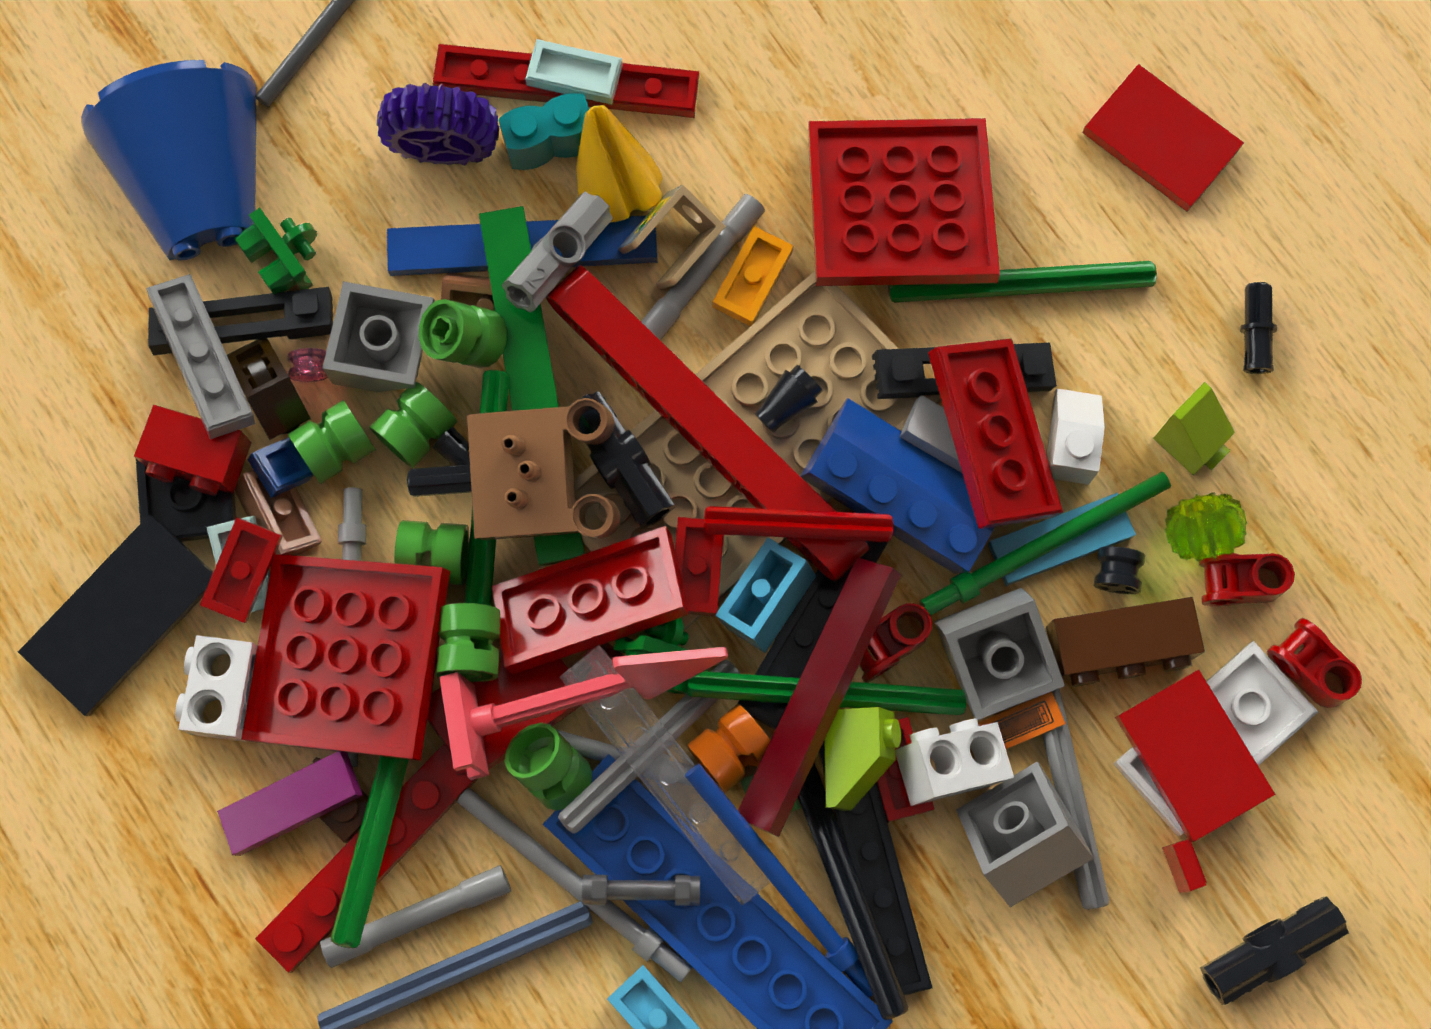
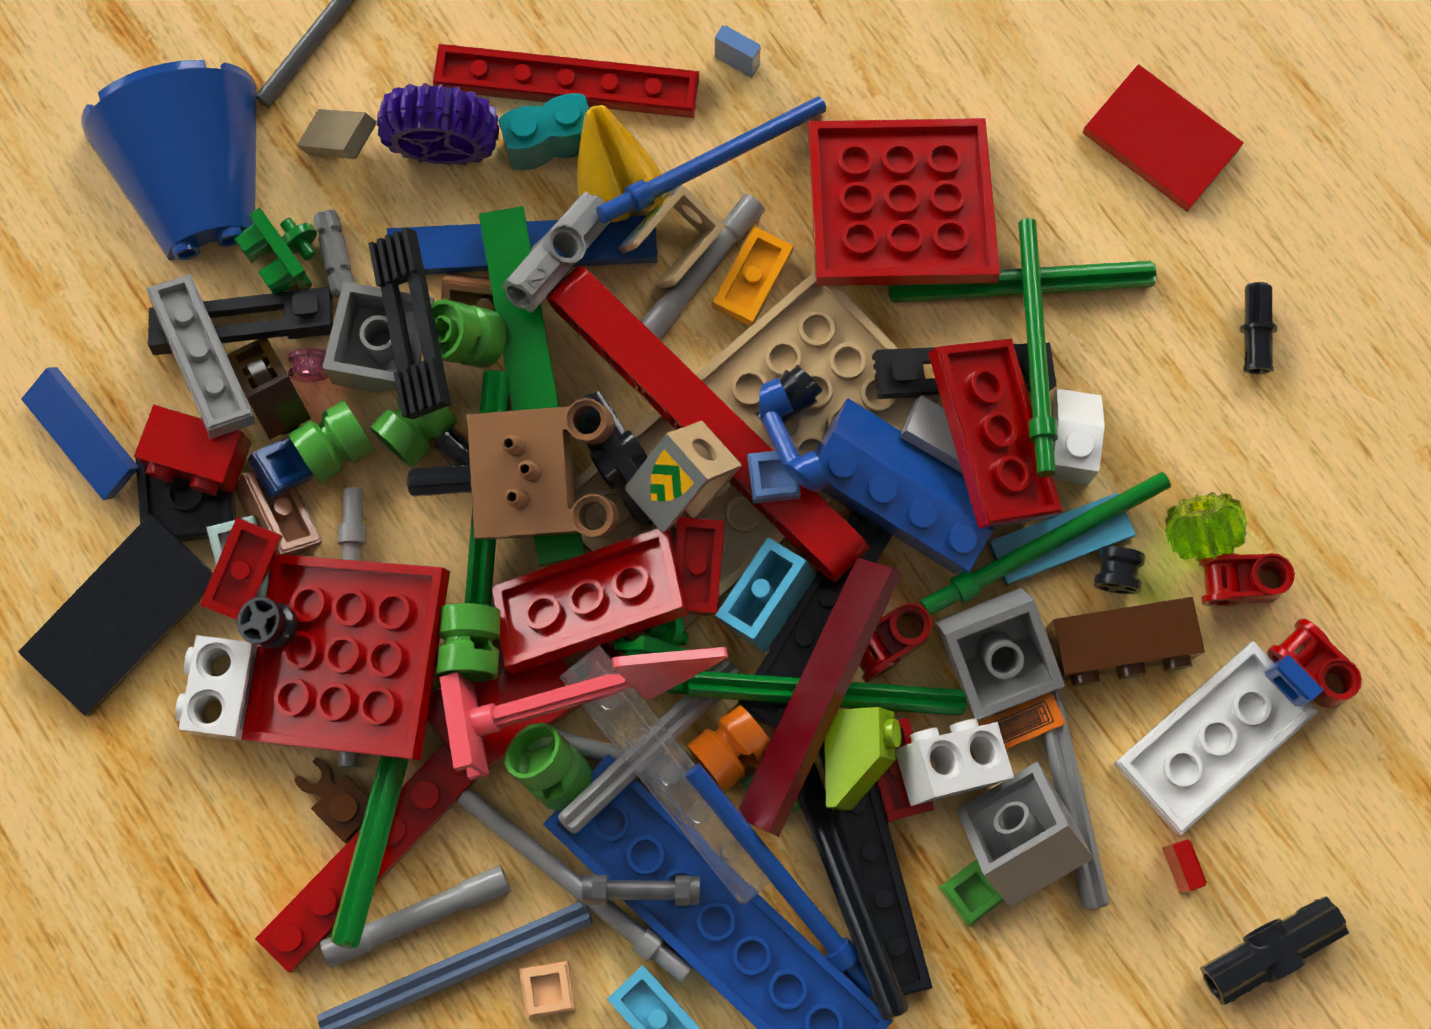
magenta tile [217,751,363,856] -> none
bright green wheel [394,520,470,585] -> none
light aqua tile [525,39,623,105] -> none
red axle [704,506,894,542] -> none
red tile [1115,670,1276,842] -> none
lime slope [1153,382,1235,476] -> none
none -> blue tile [21,367,139,500]
none -> black wheel [237,597,298,650]
none -> dark tan tile [297,109,377,159]
none -> light grey axle [314,210,354,297]
none -> black container [368,227,451,420]
none -> light nougat tile [519,961,576,1018]
none -> blue bar [596,96,826,224]
none -> piece [625,421,742,532]
none -> tile [715,25,761,77]
none -> medium blue tile [747,451,801,504]
none -> blue bar [759,377,830,492]
none -> bright green tile [938,859,1004,927]
none -> green bar [1018,218,1058,477]
none -> blue tile [1264,655,1323,707]

